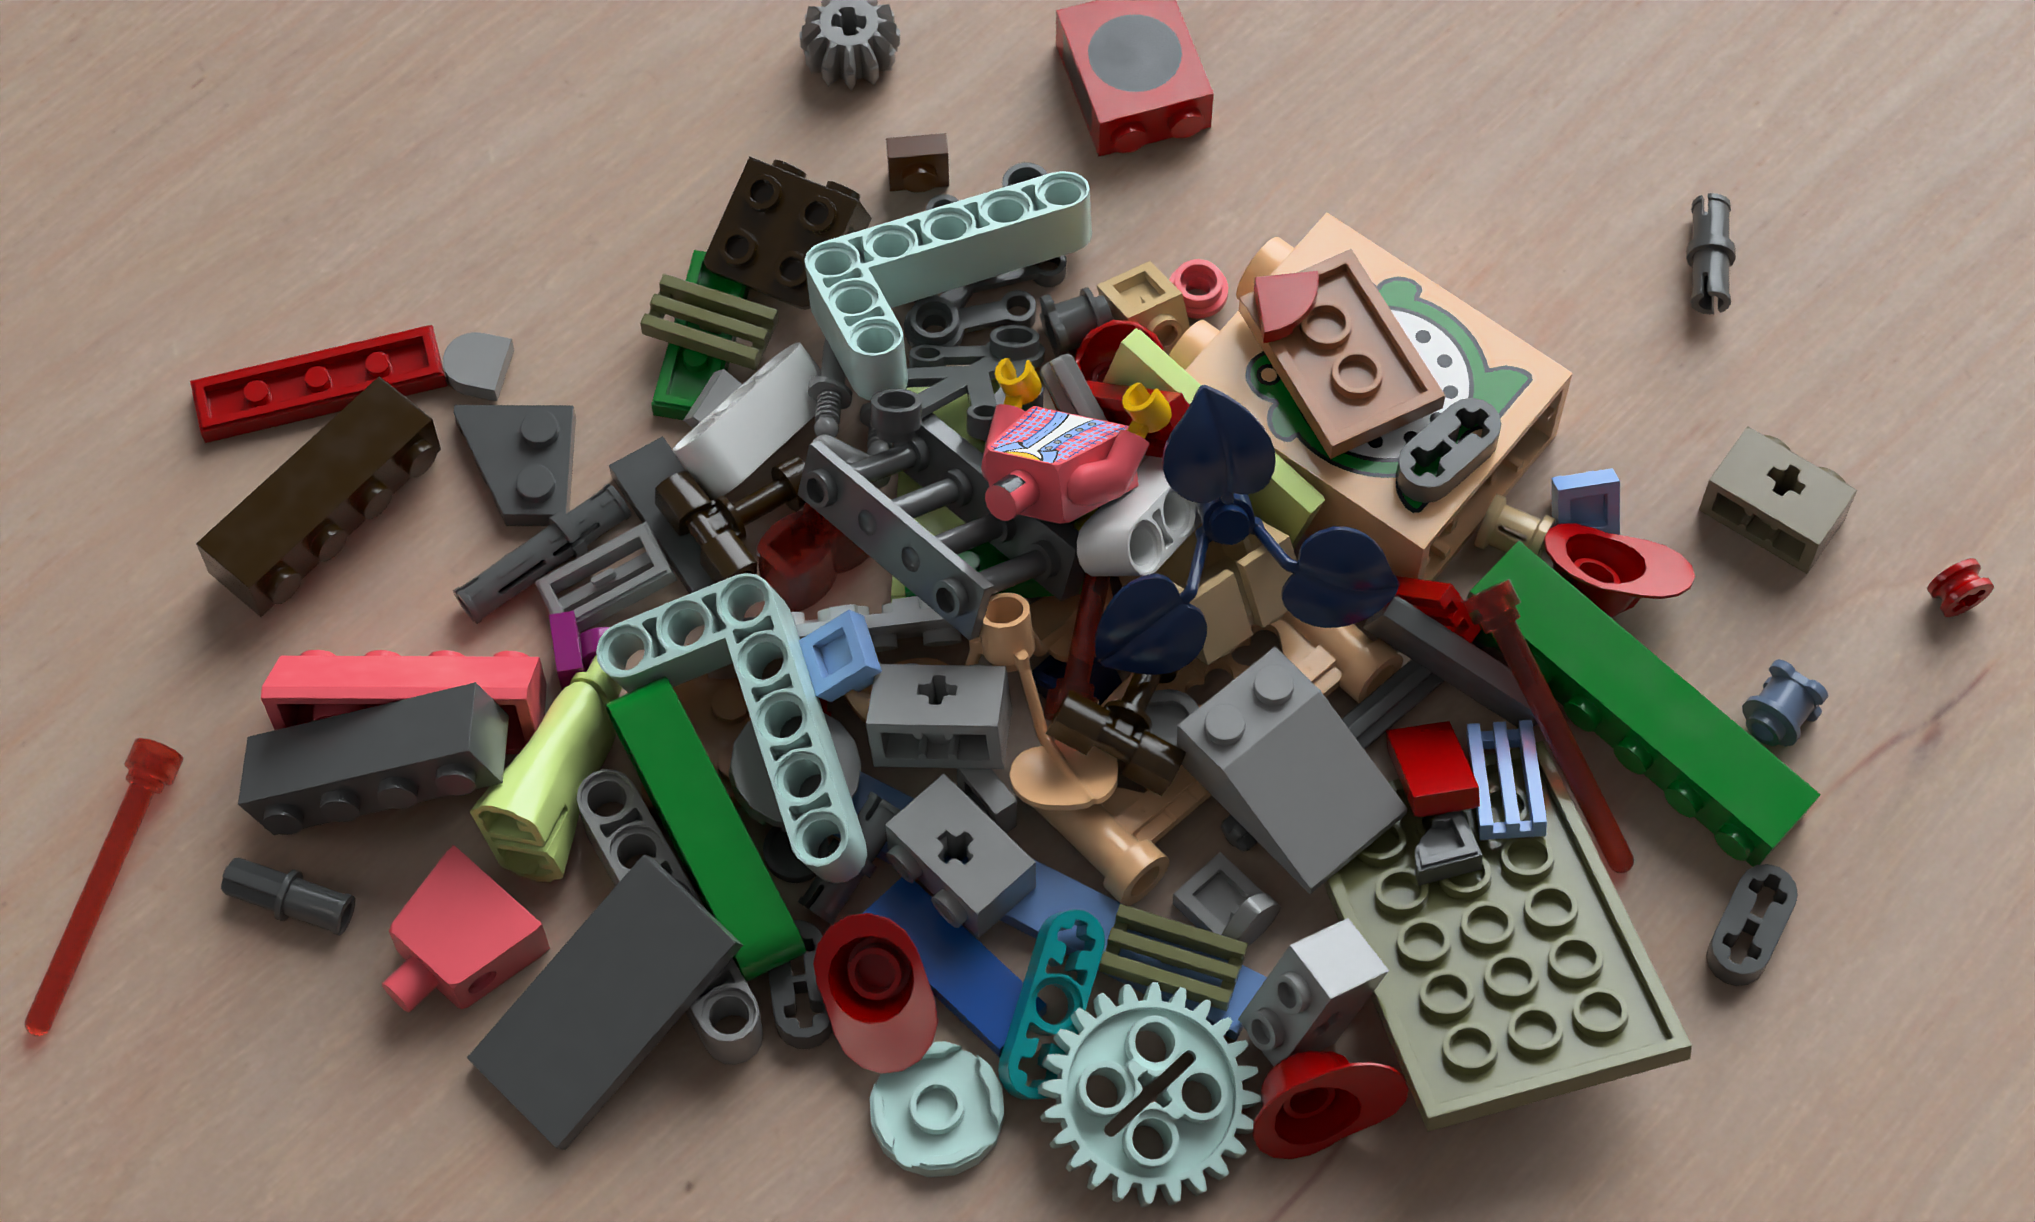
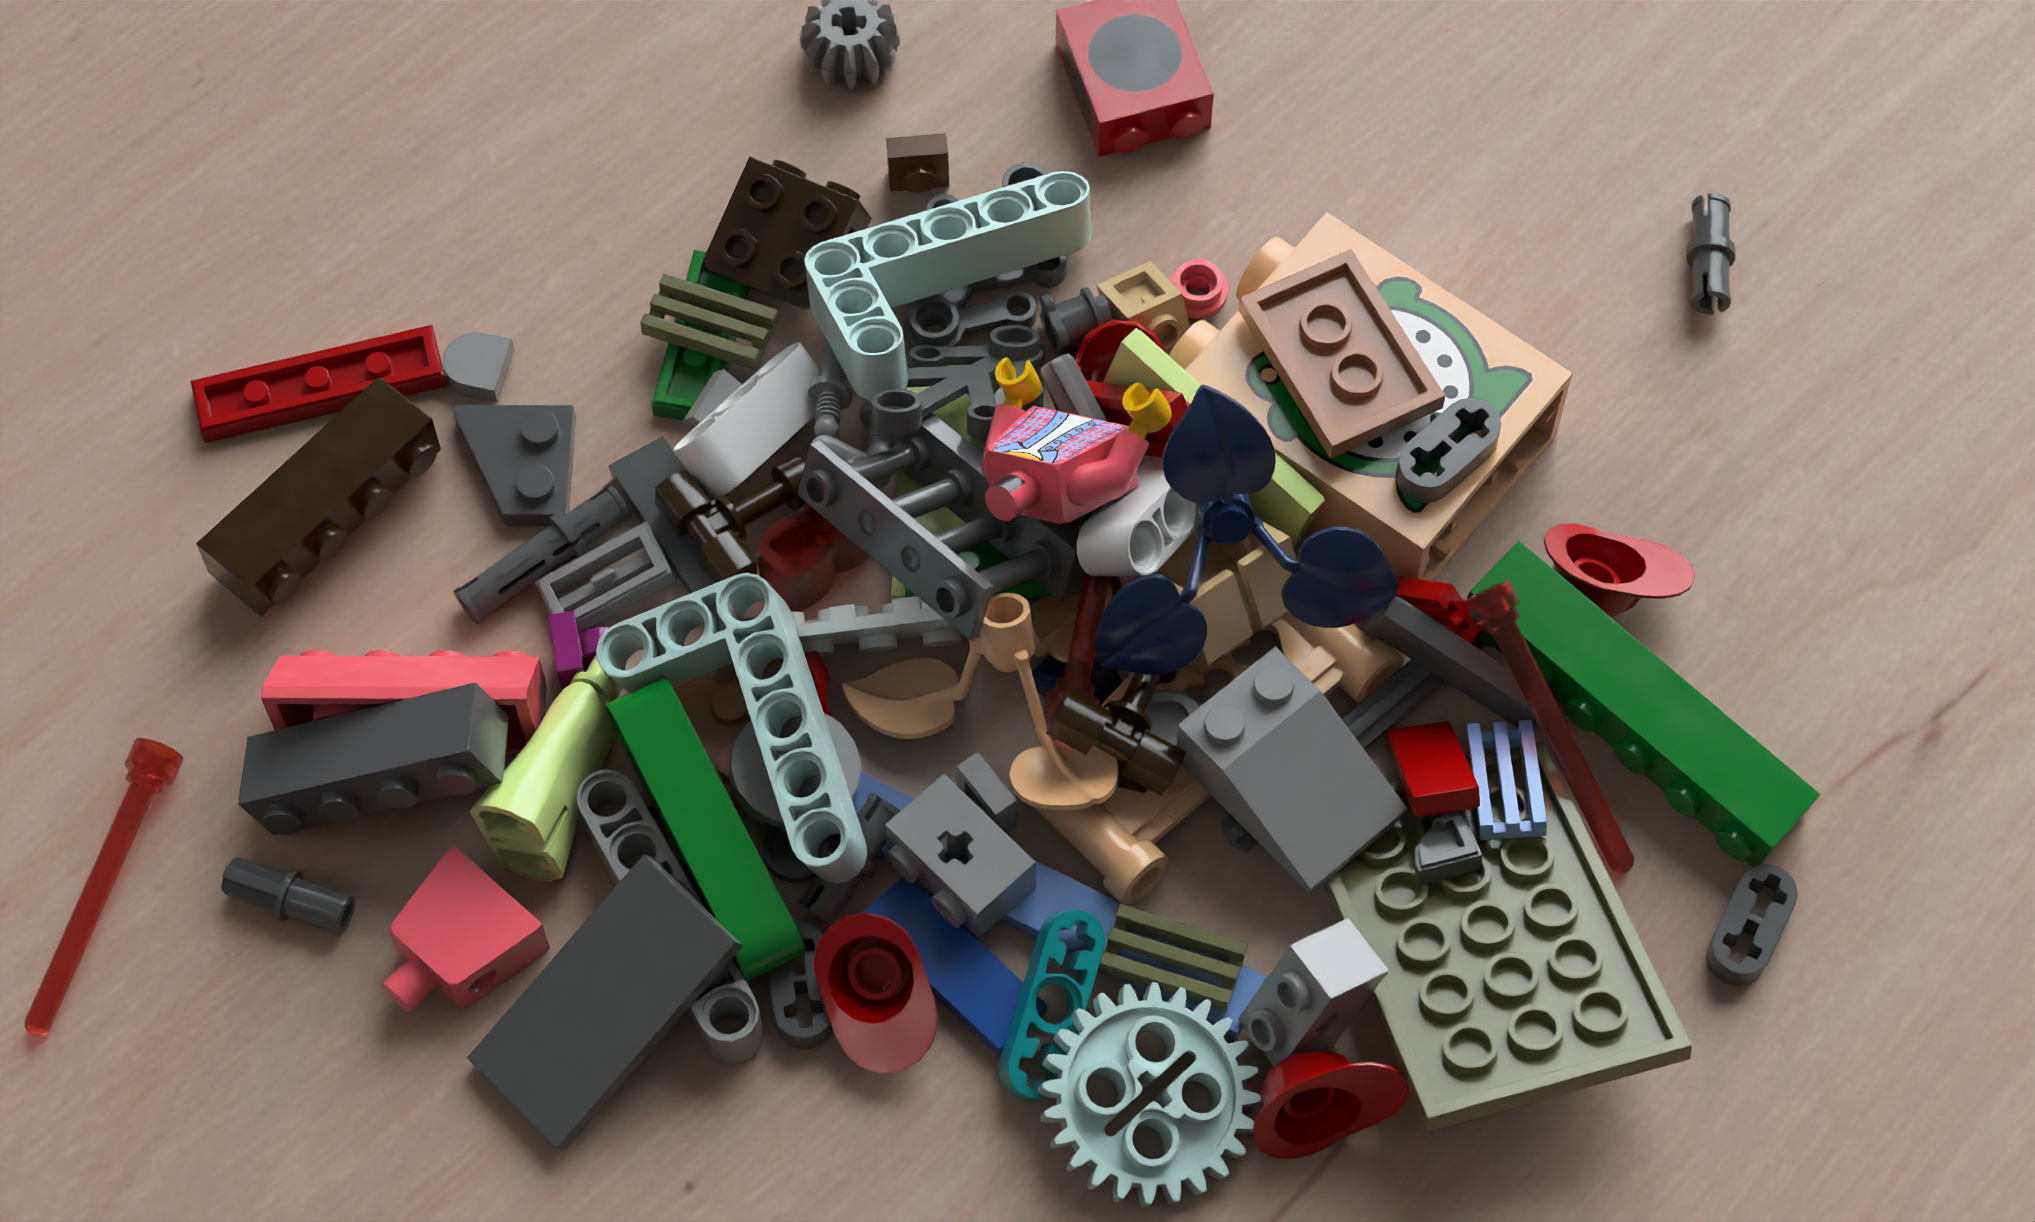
light blue tile [799,610,882,702] -> none
light grey brick [866,663,1012,769] -> none
light aqua tile [870,1041,1004,1177] -> none
light grey tile [1172,852,1281,947] -> none
tile [1254,270,1319,343] -> none
tan bush [1474,494,1556,558] -> none
light blue tile [1551,468,1620,535] -> none
brick [1699,426,1857,574] -> none
sand blue brick [1742,659,1828,746] -> none
red bush [1927,558,1994,618] -> none

